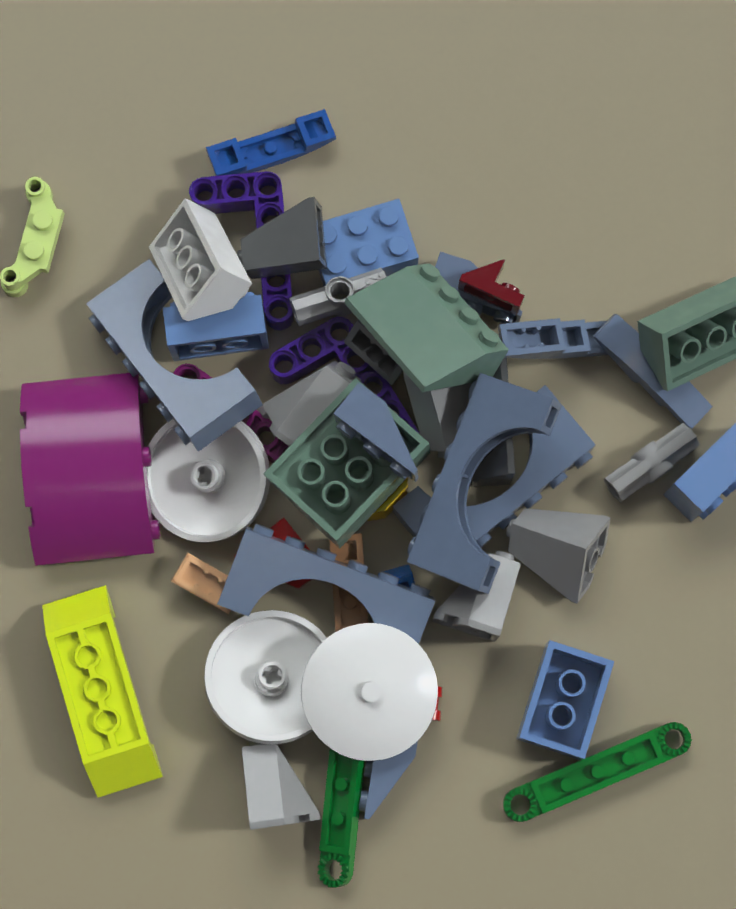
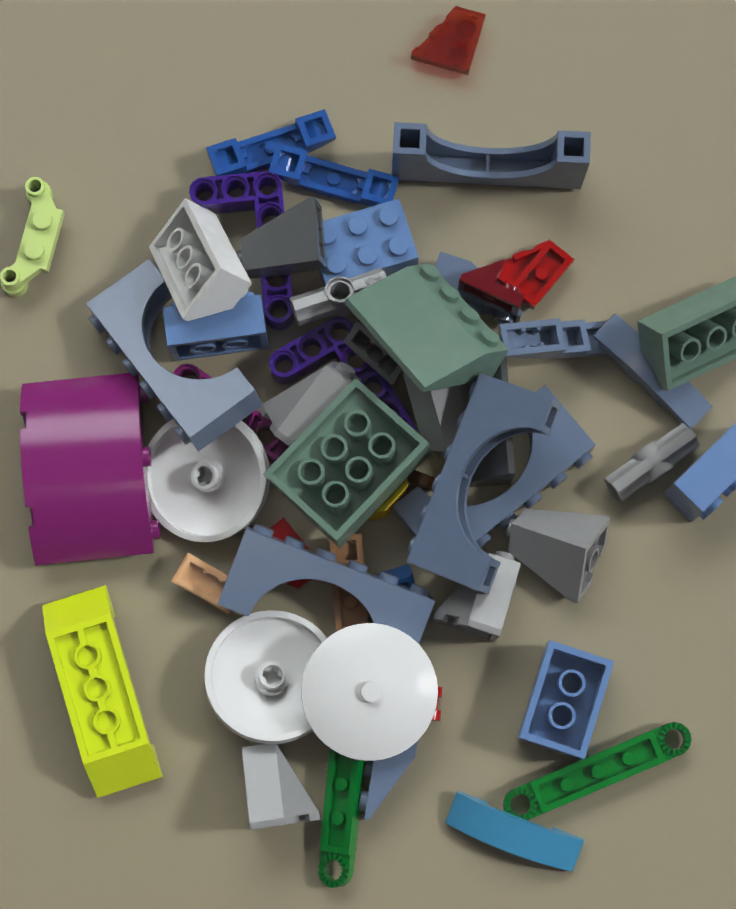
sand blue slope [333,382,419,482] -> none
none -> blue slope [268,143,399,206]
none -> sand blue arch [392,122,591,189]
none -> reddish brown tile [408,470,435,492]
none -> clear red wing [411,6,486,75]
none -> dark azure slope [445,790,584,872]
none -> red wing [497,239,575,310]

